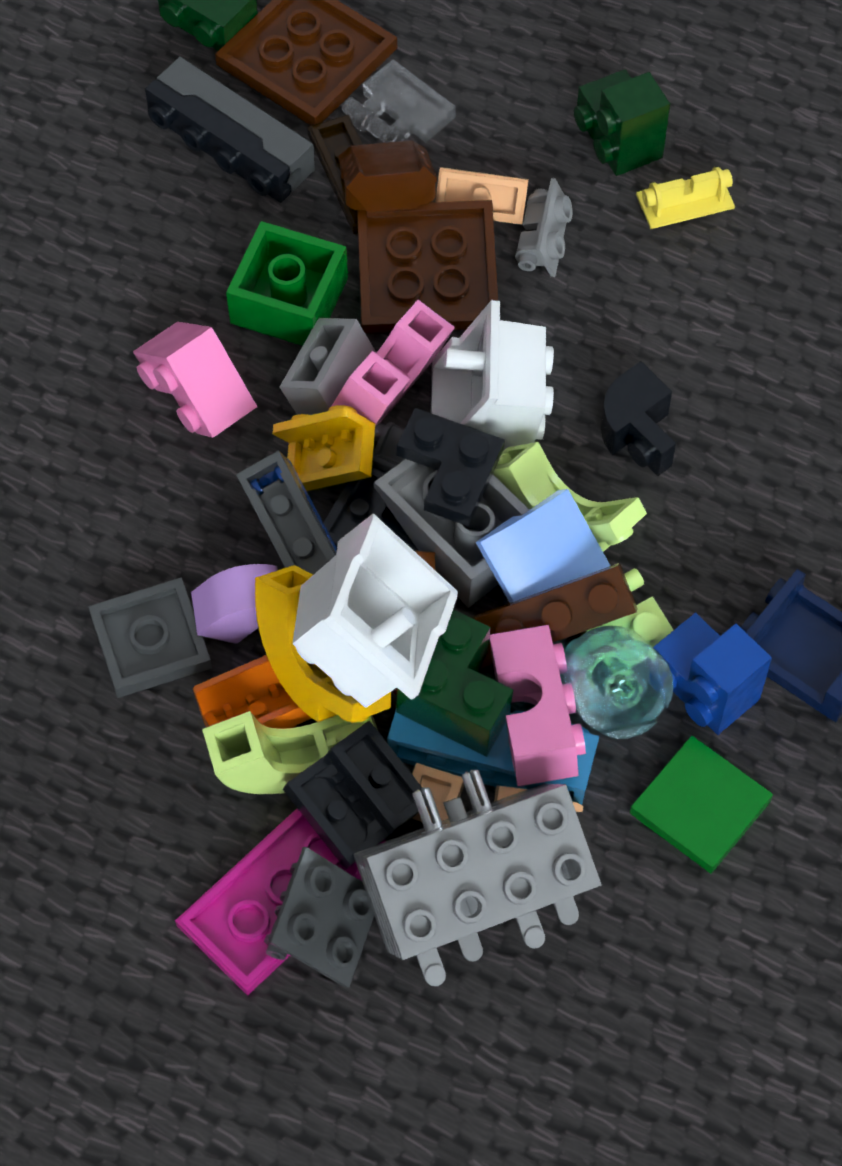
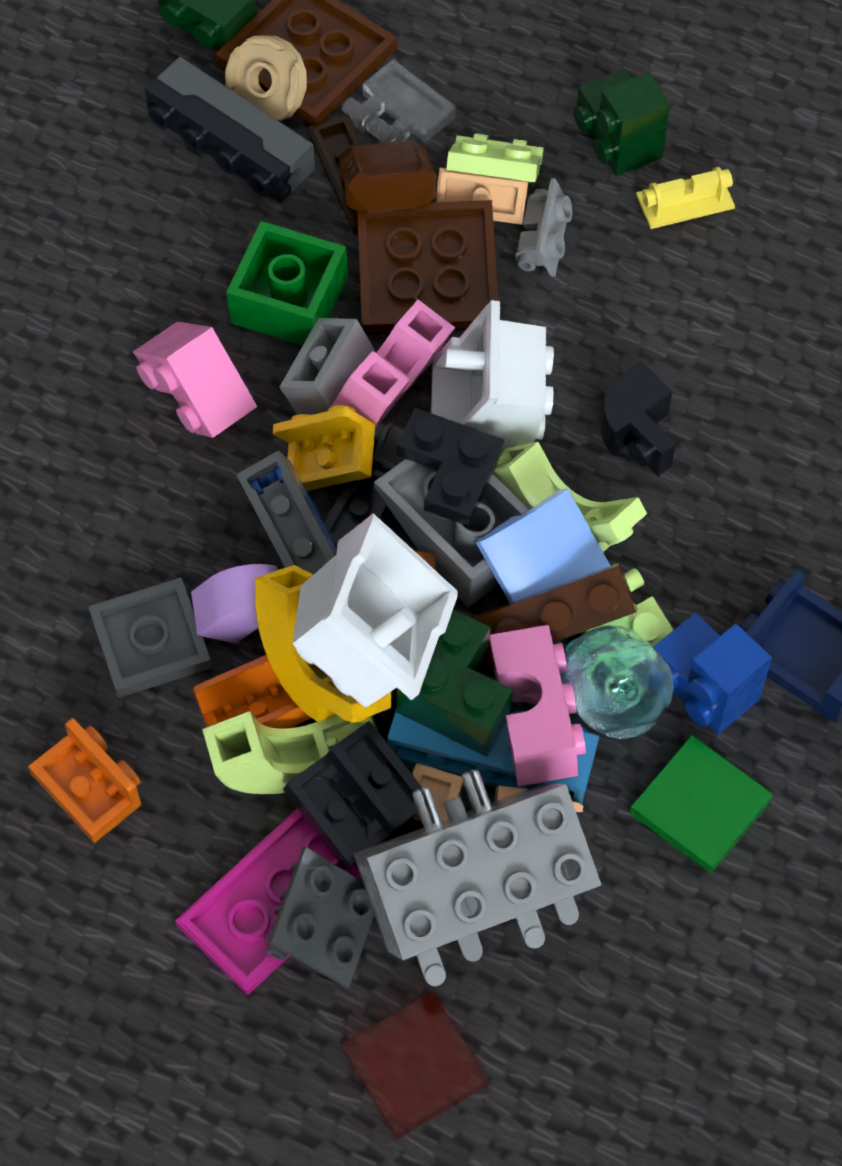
none -> orange bracket [28,718,141,843]
none -> tan tile [225,35,307,122]
none -> clear red tile [341,992,488,1140]
none -> yellowish green plate [446,134,544,182]

